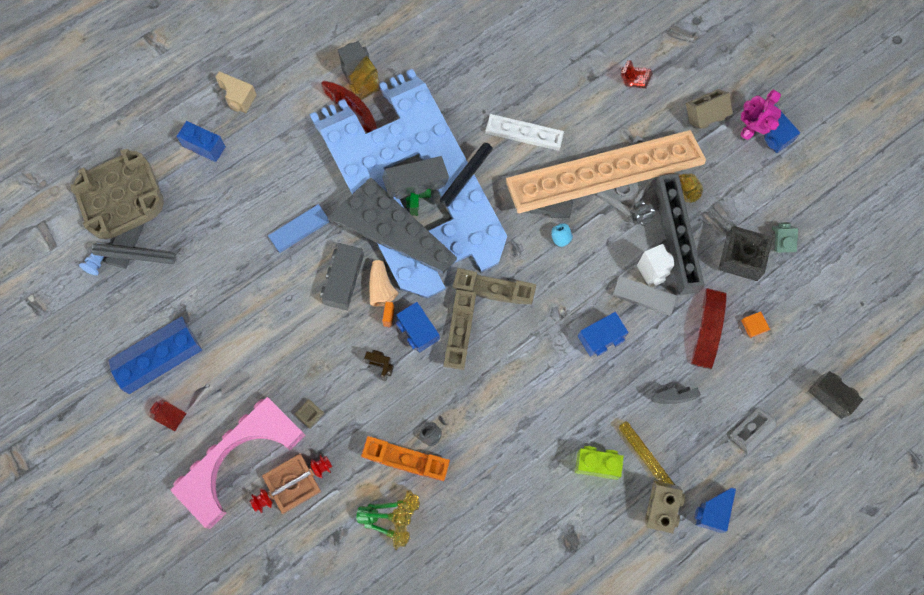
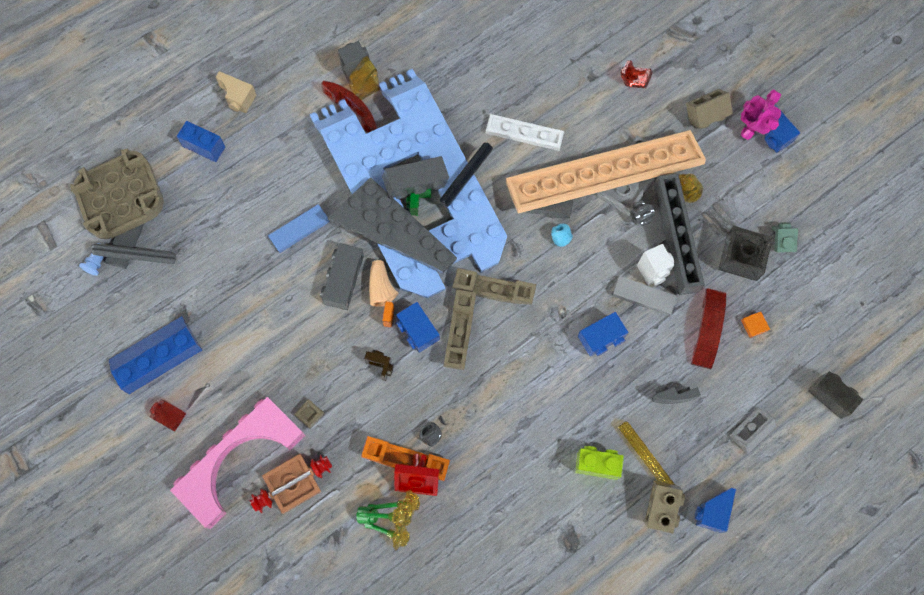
none -> red tile [394,454,439,496]

